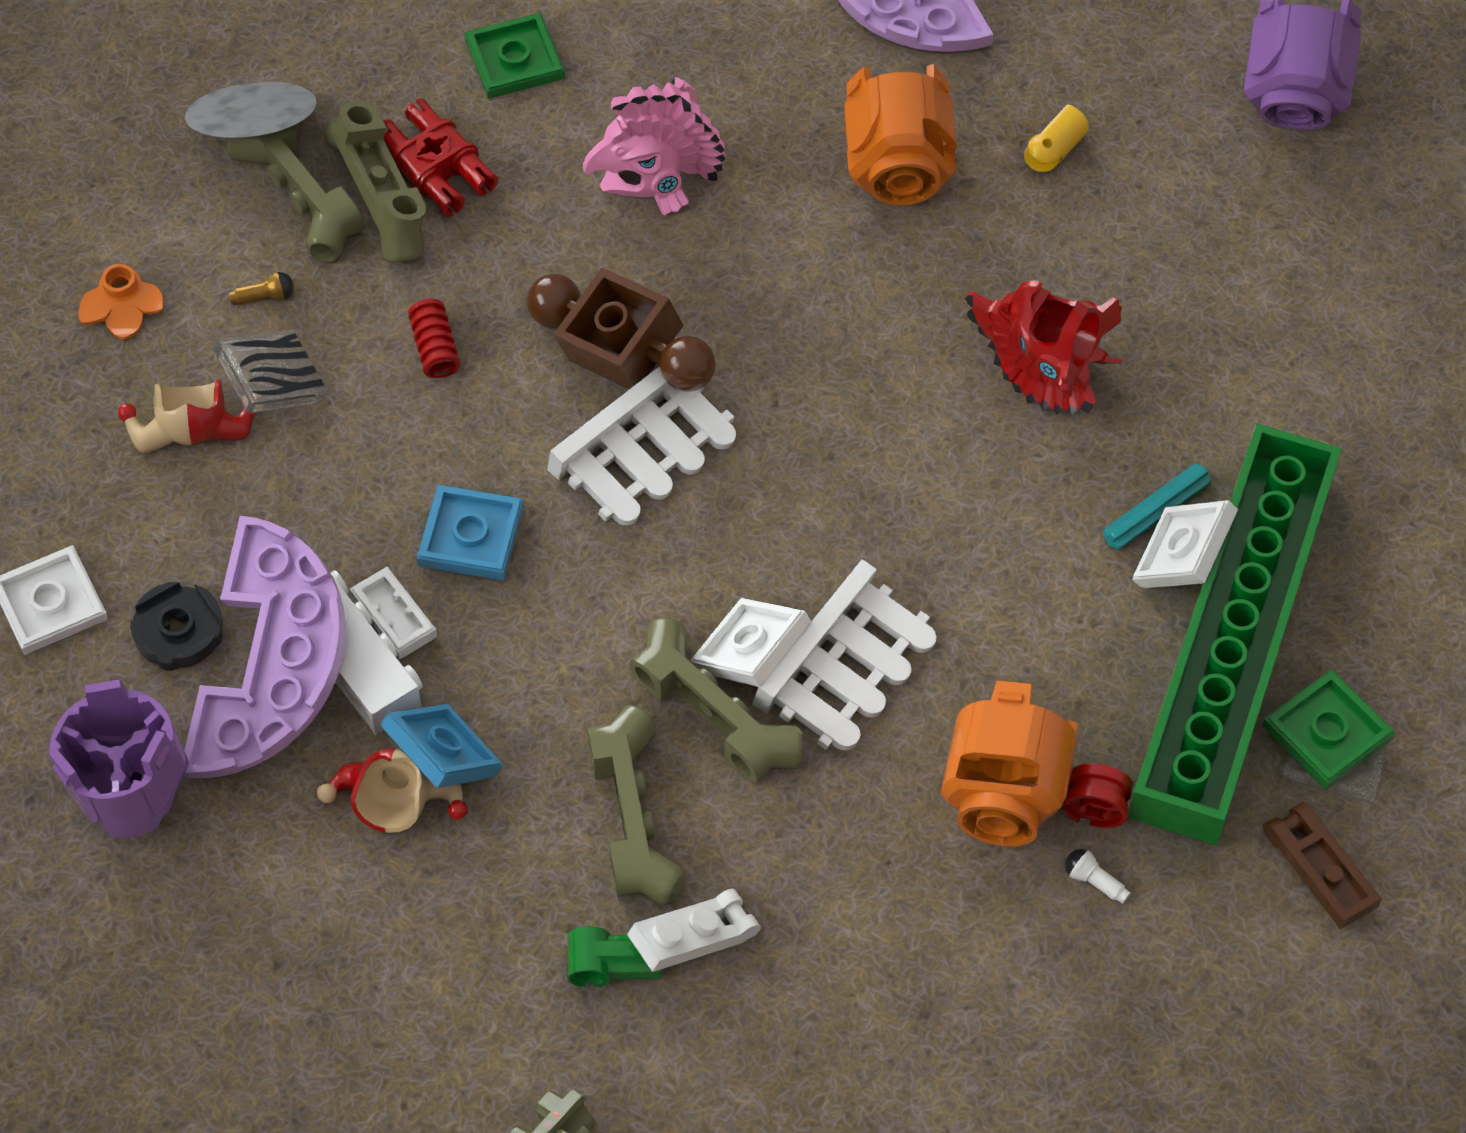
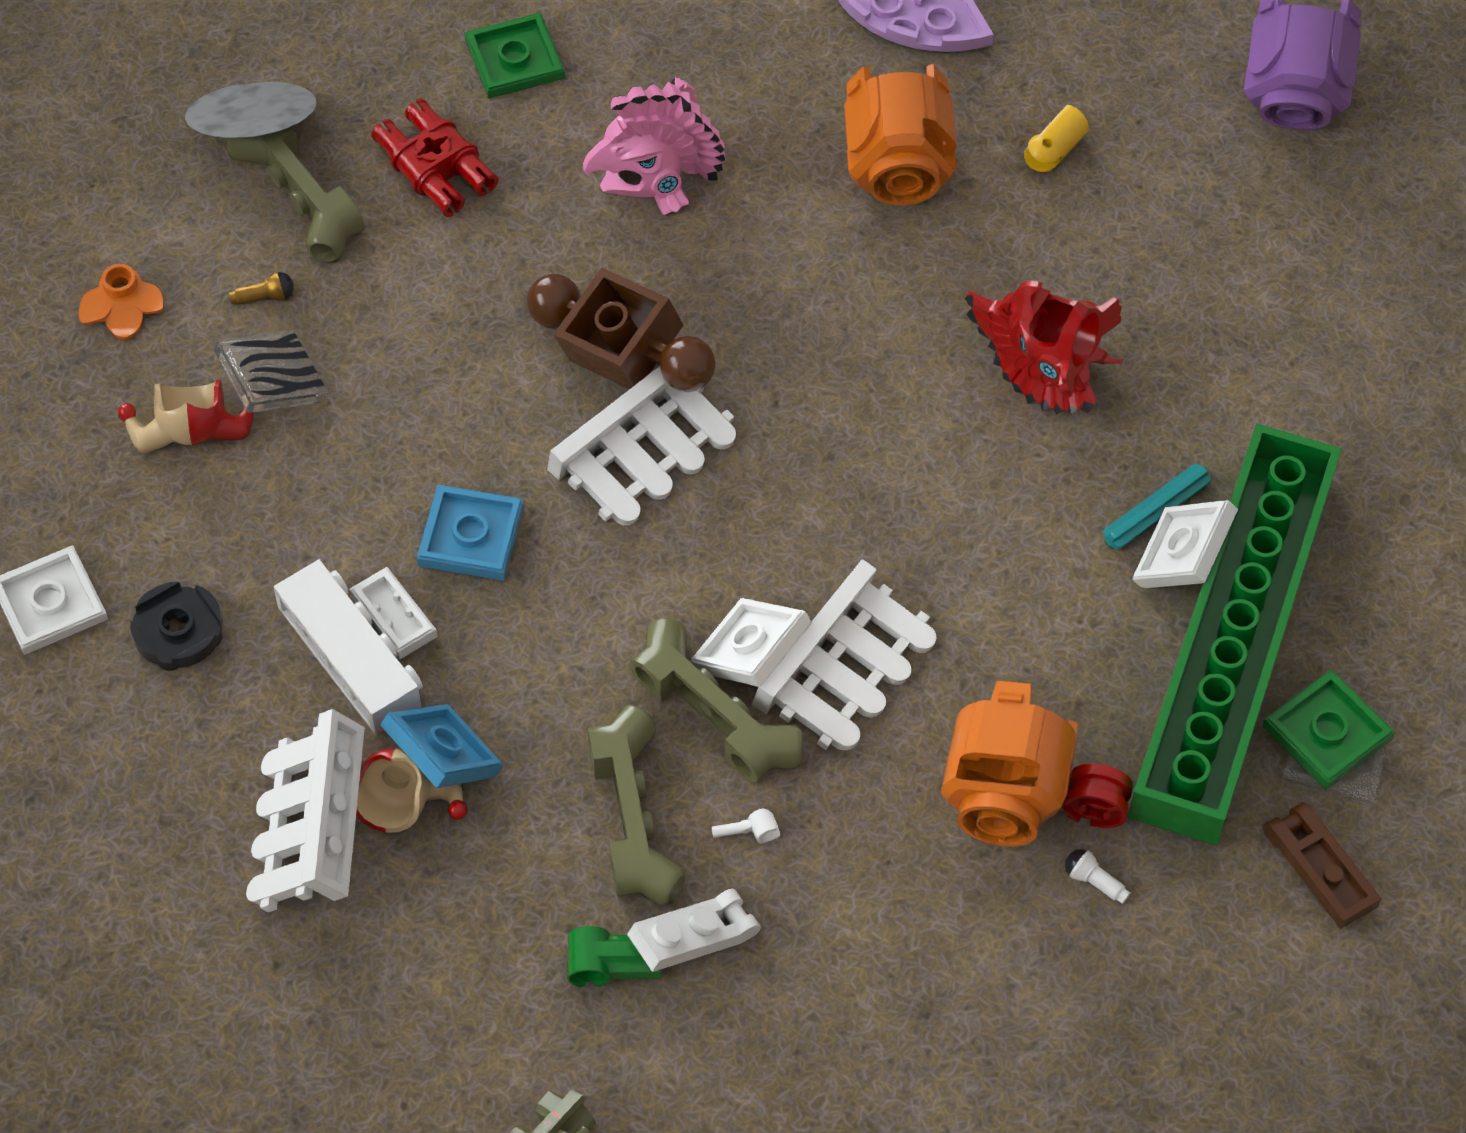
medium lavender piece [48,679,189,838] -> none
lavender plate [184,516,346,779] -> none
olive plate [324,101,426,262] -> none
red piece [408,298,461,379] -> none
none -> white fence [246,709,365,912]
none -> white hand [712,808,780,844]

